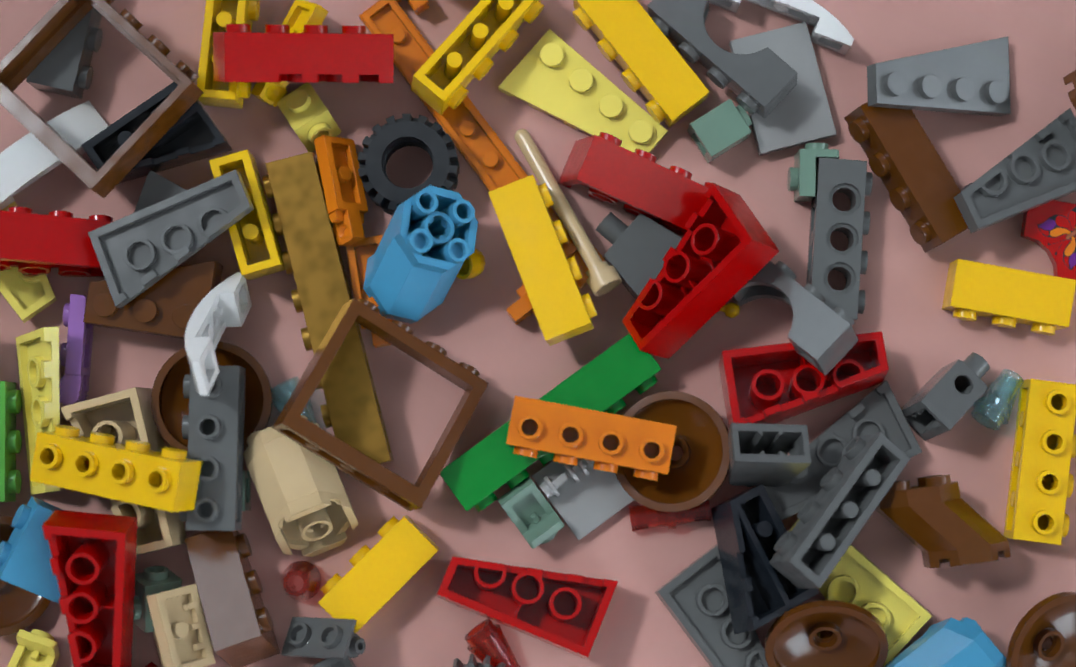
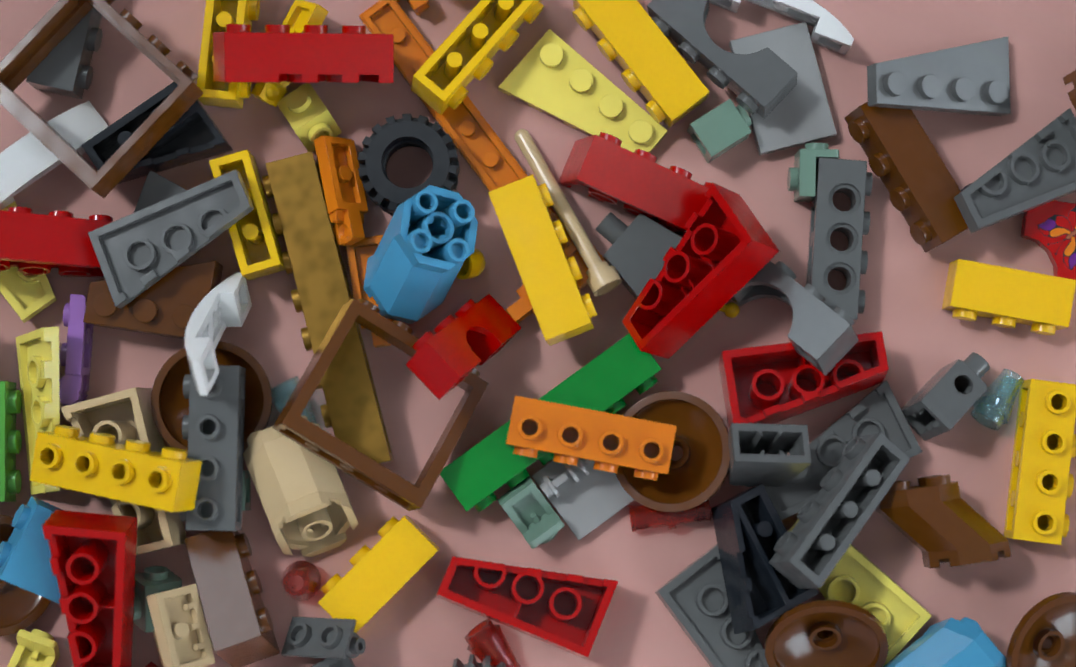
none -> red arch [405,294,522,400]

